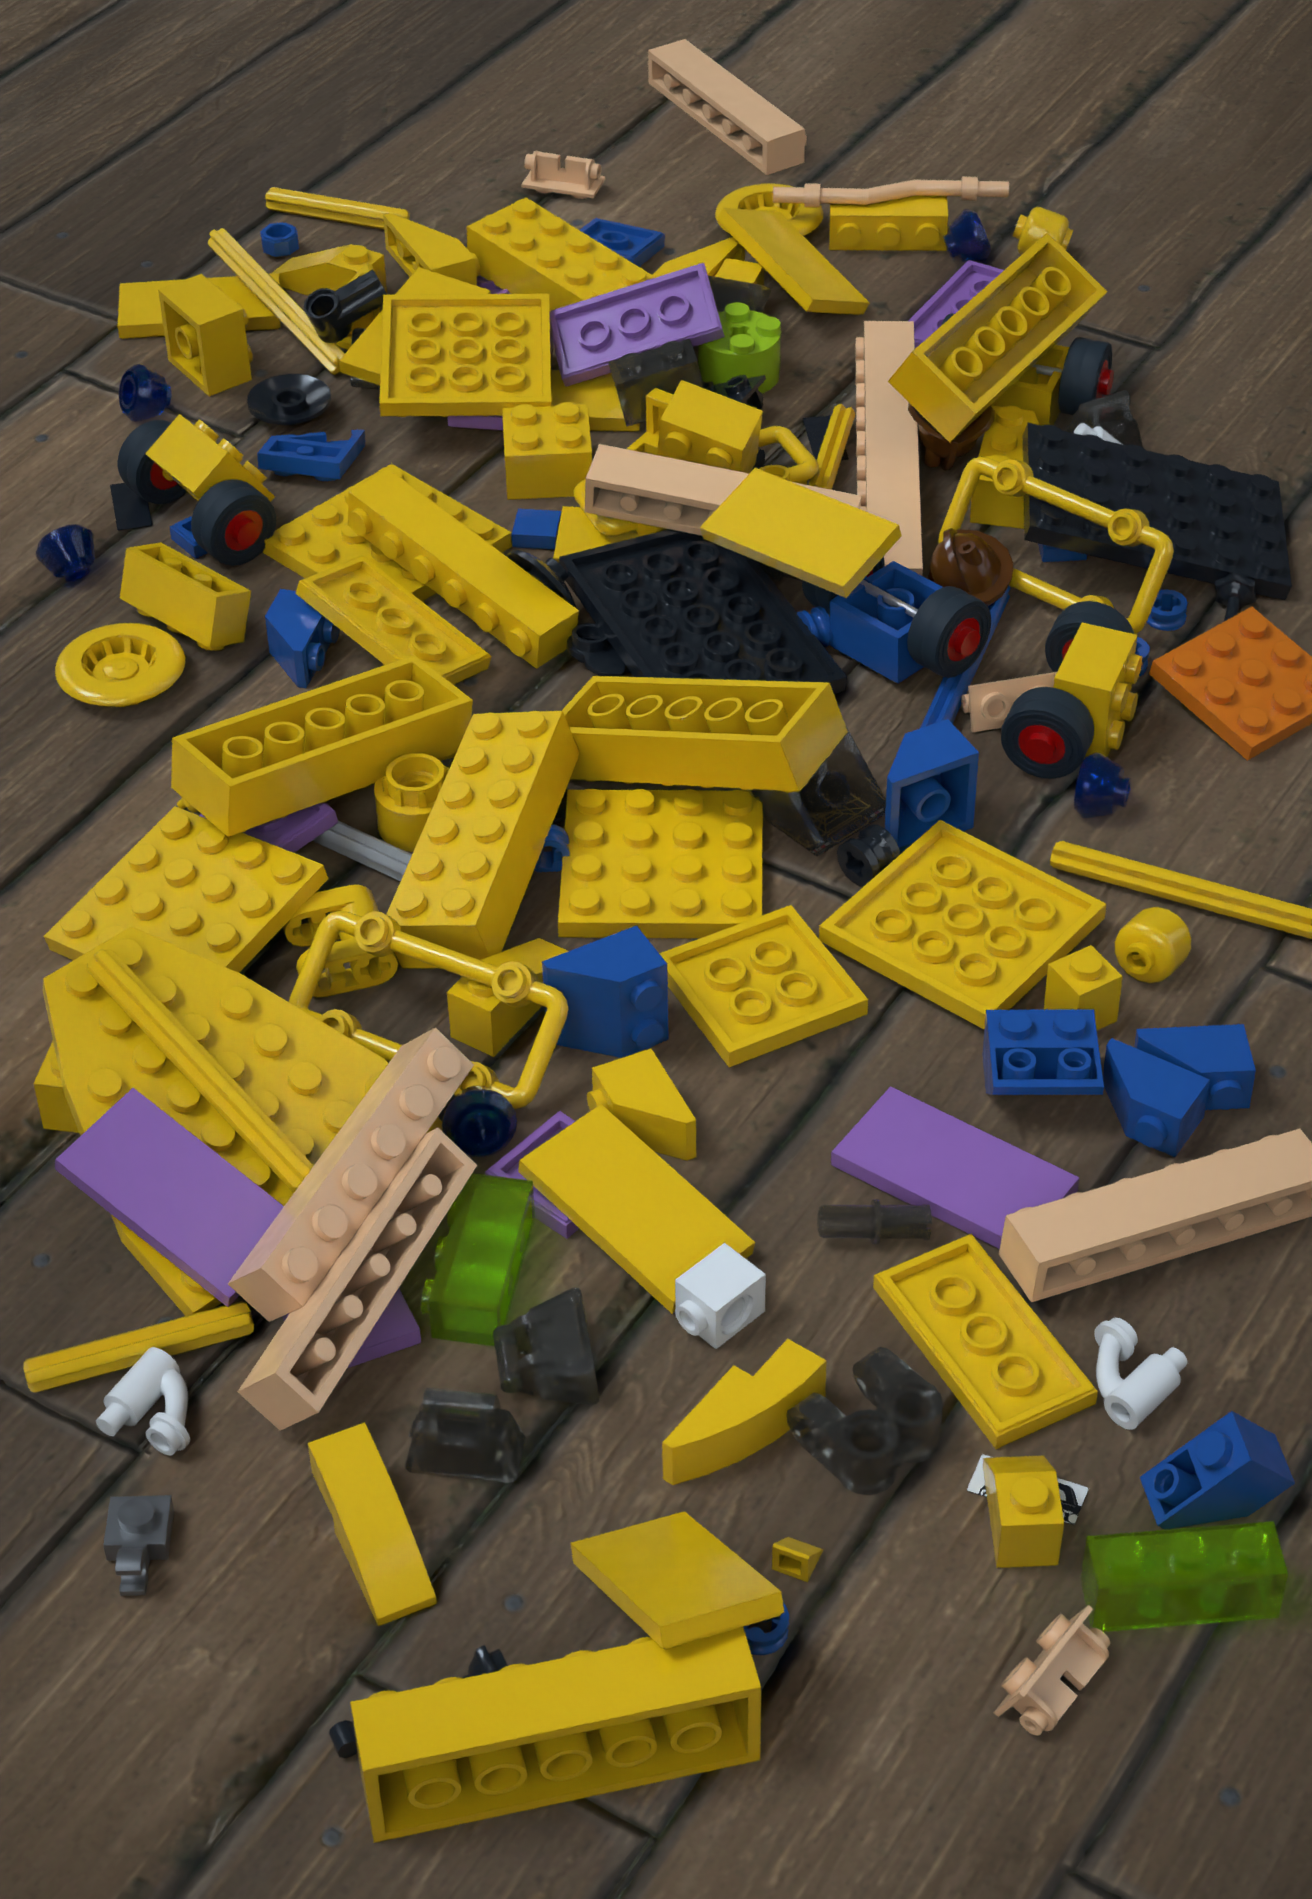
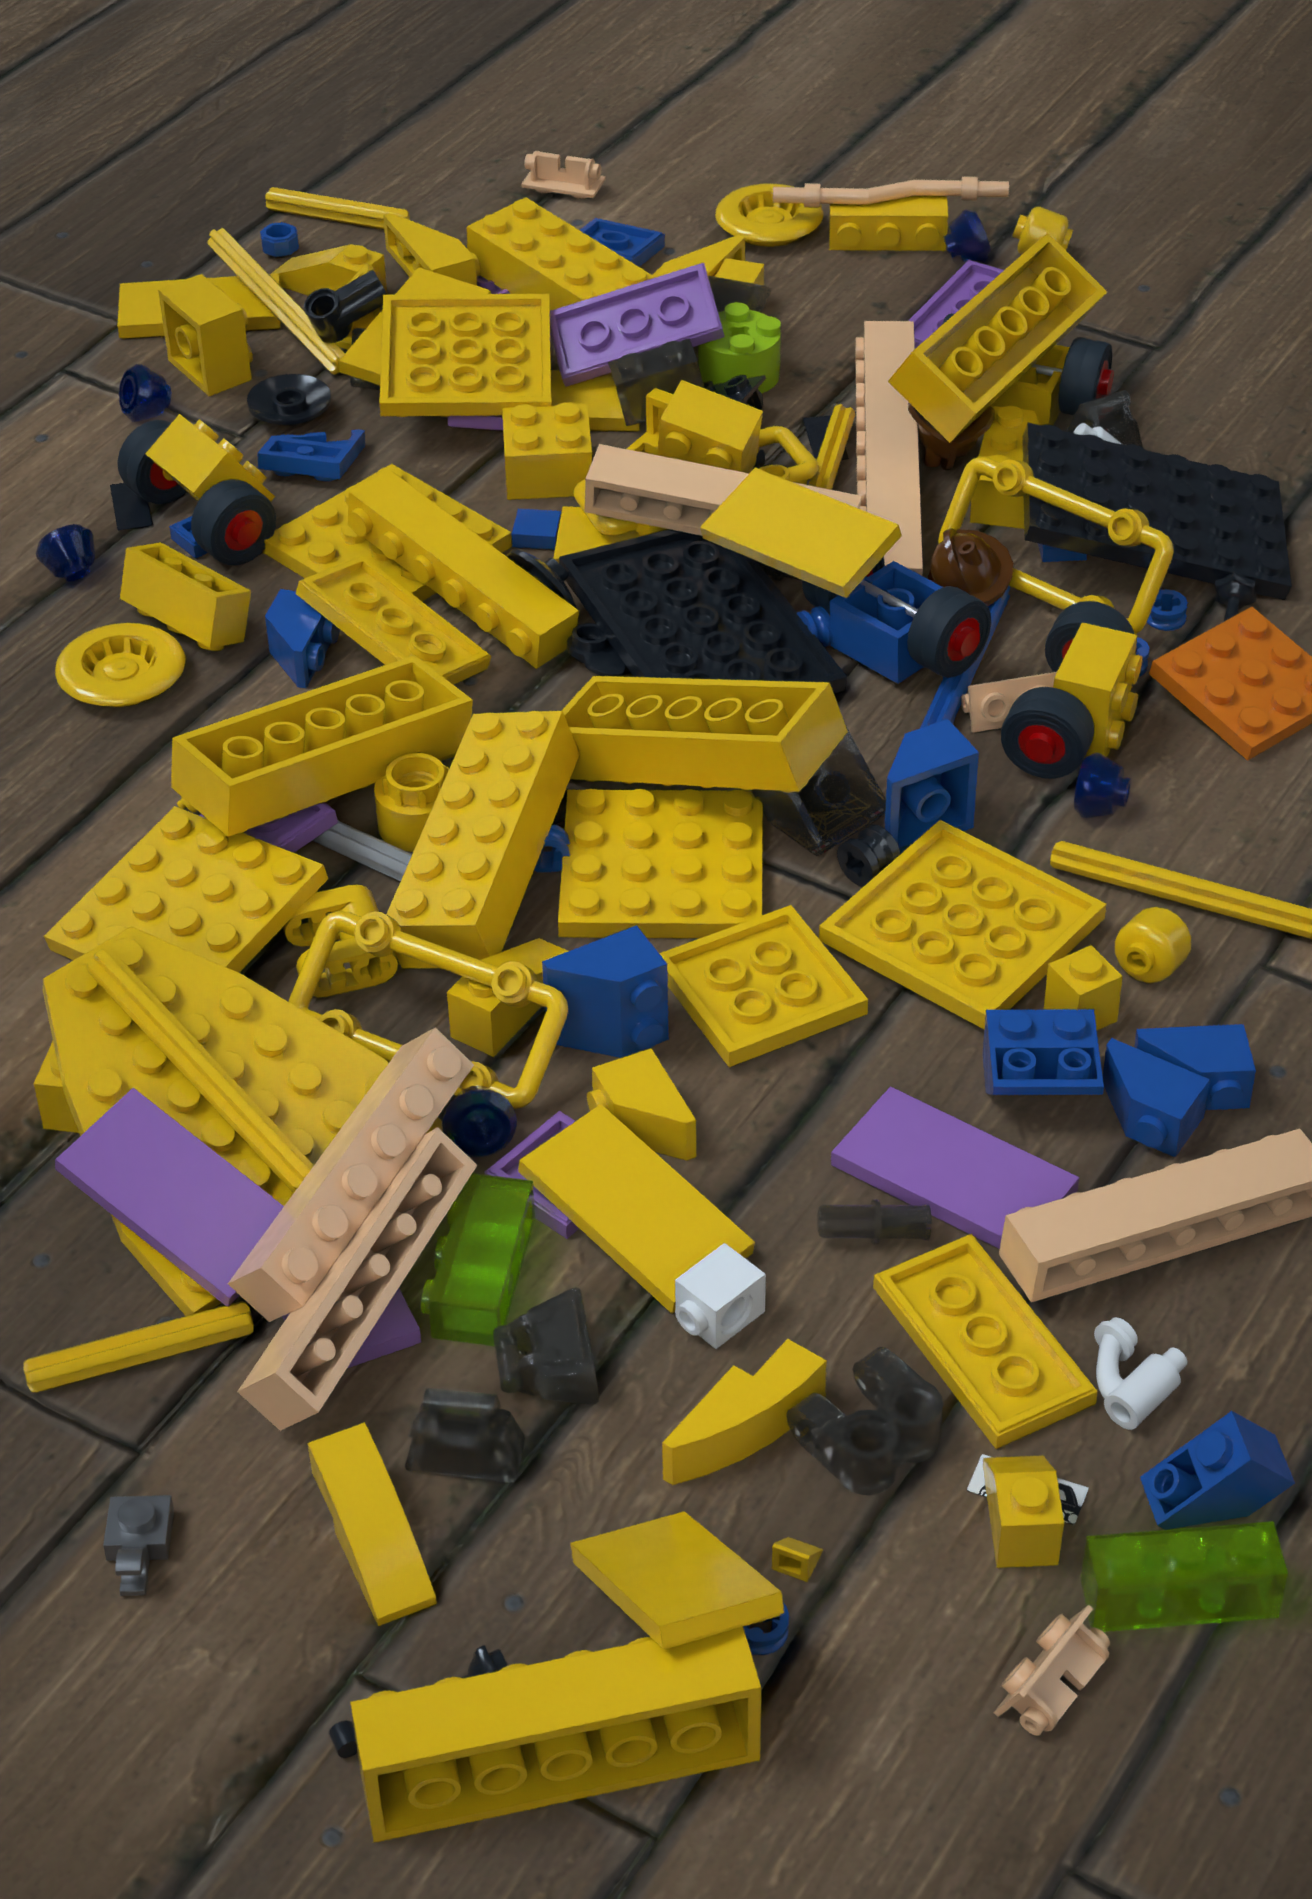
white plant [96,1347,190,1456] -> none
light nougat brick [648,39,807,175] -> none
yellow tile [717,208,870,315] -> none

